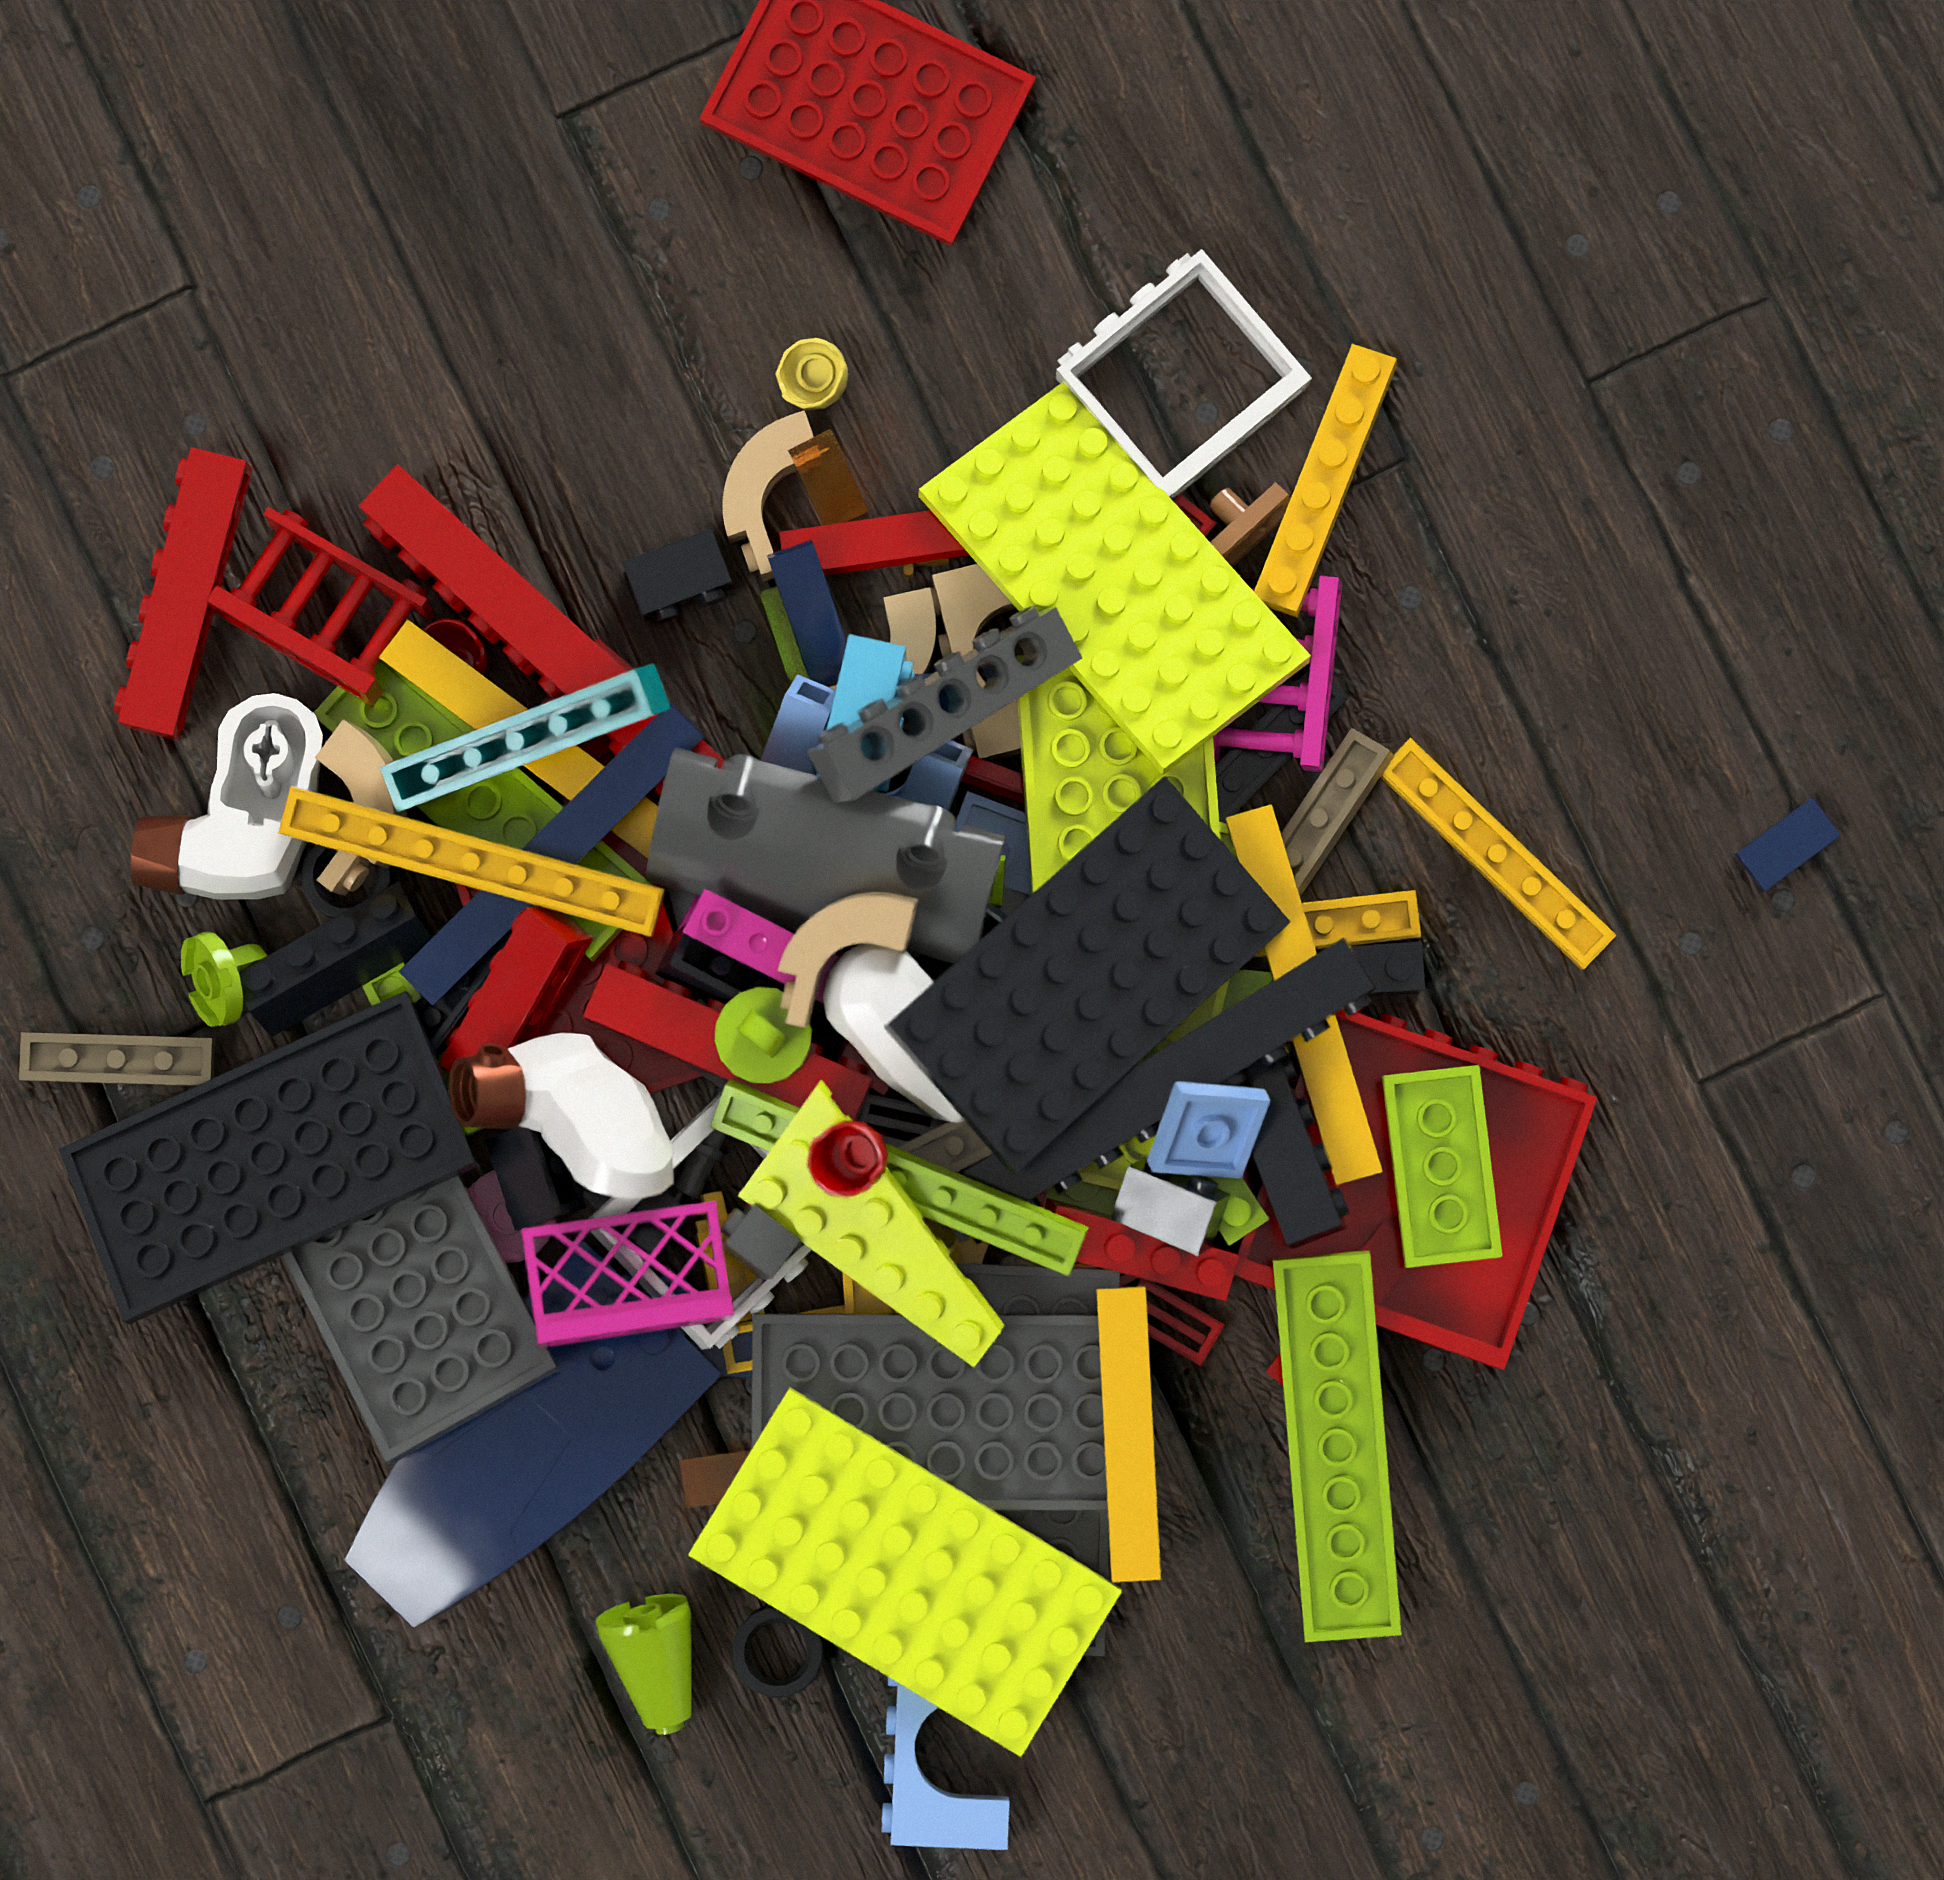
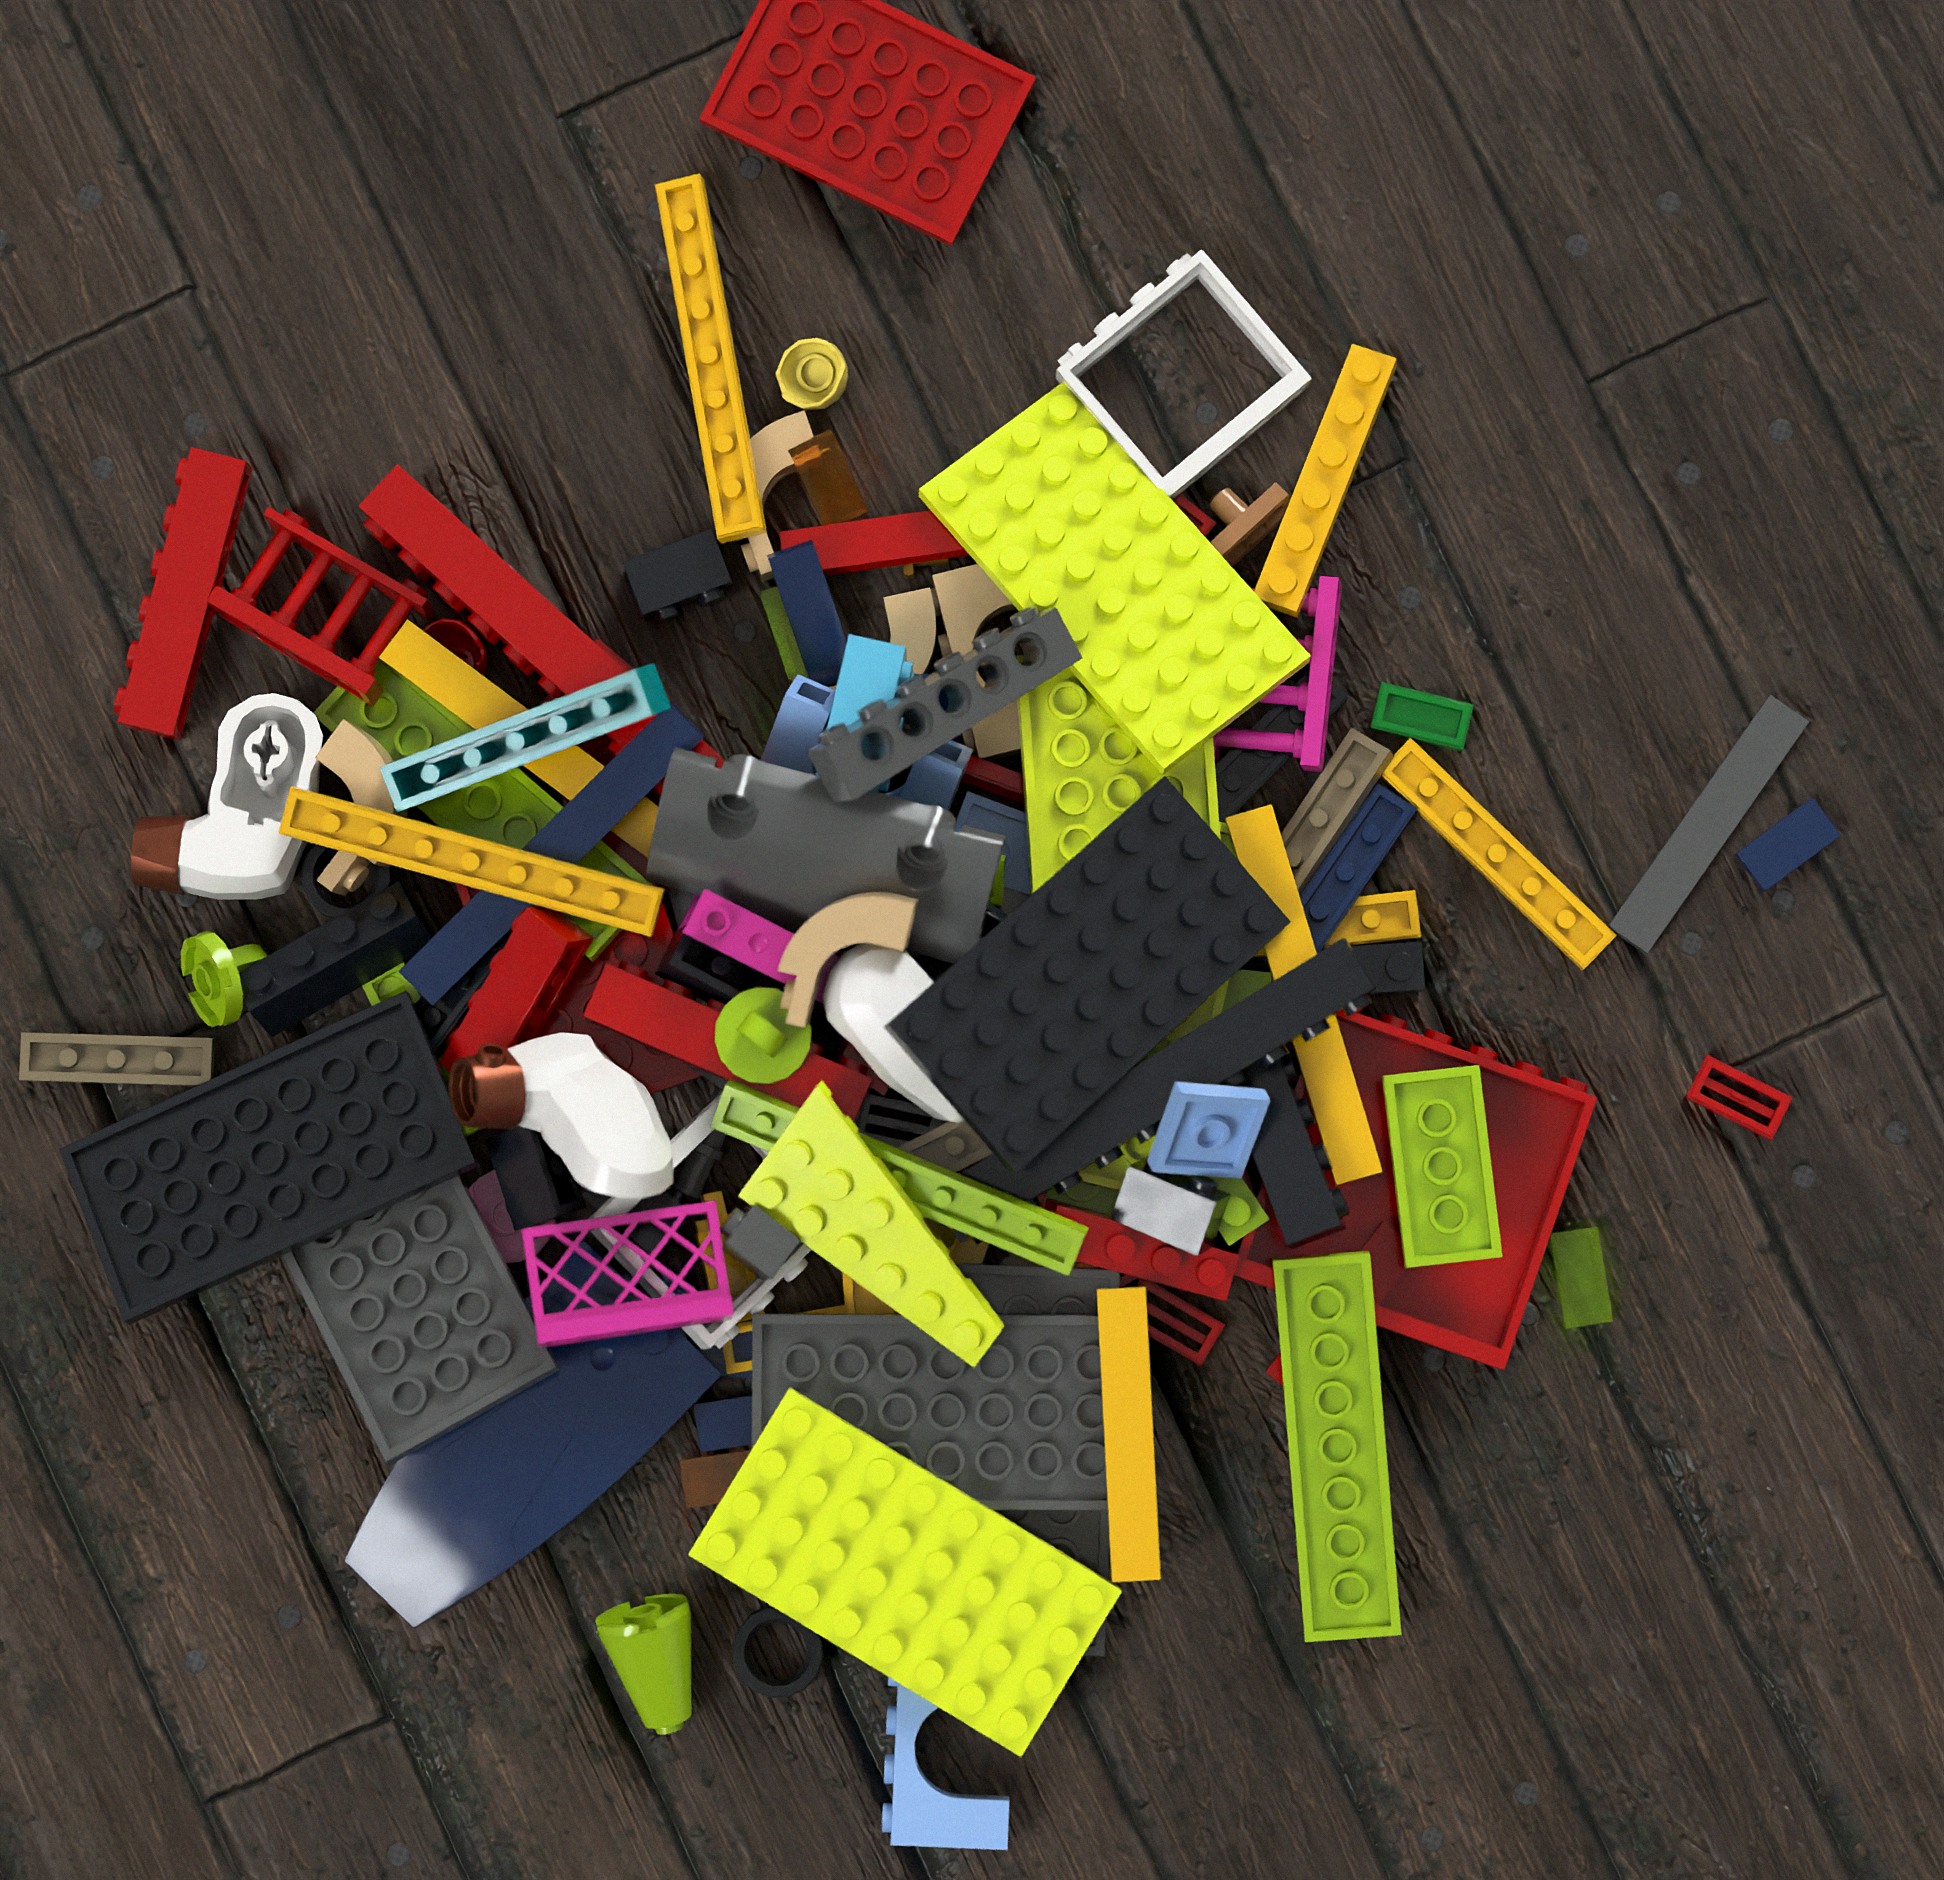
red hair [807,1120,888,1198] -> none
none -> yellow tile [655,174,767,543]
none -> dark blue tile [694,1395,752,1452]
none -> dark blue tile [1300,783,1417,954]
none -> green tile [1369,682,1474,752]
none -> clear neon green tile [1549,1227,1613,1329]
none -> dark grey tile [1608,694,1809,955]
none -> red tile [1684,1055,1793,1141]

